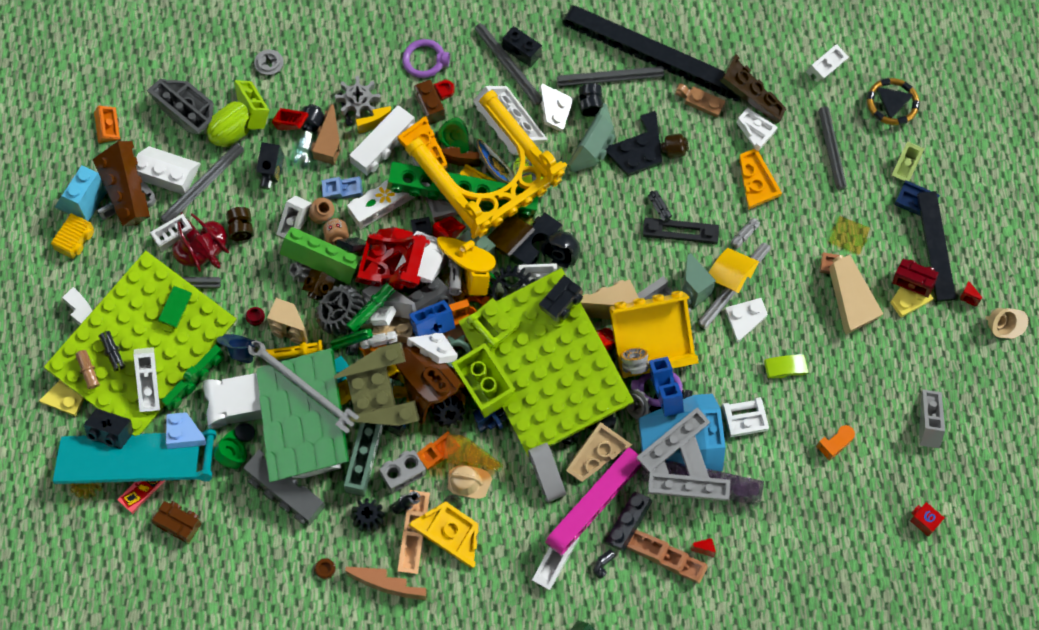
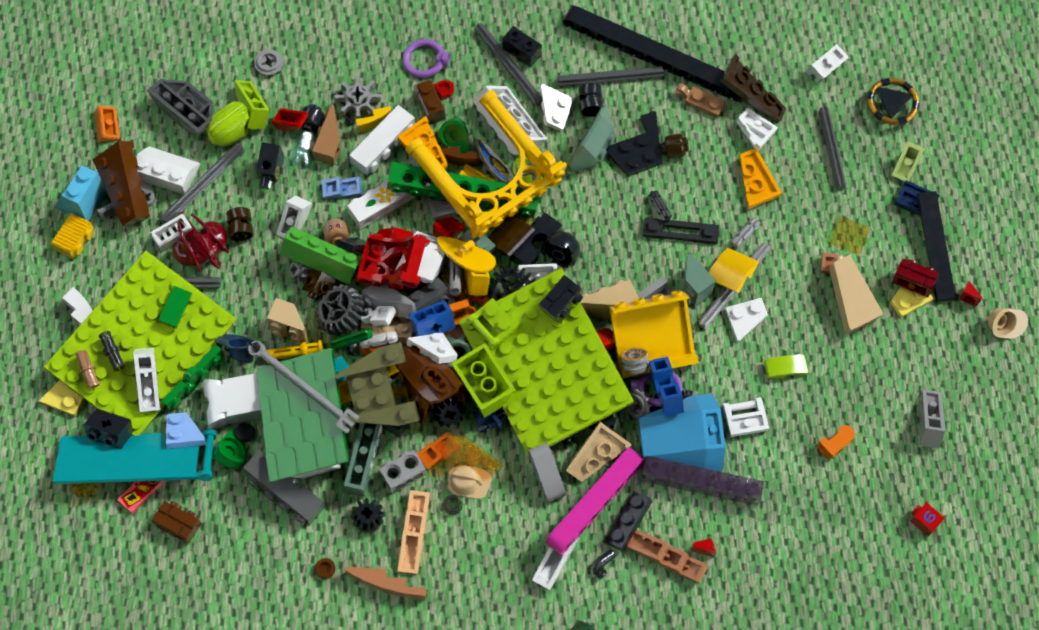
dark red plate [246,307,265,326] -> none
medium nougat head [308,197,335,224] -> none
green pin [346,283,395,333] -> none
black pin [391,491,420,514] -> none
yellow wing [408,501,478,569] -> none
black plate [411,217,432,236] -> none
light grey plate [636,407,730,501] -> none

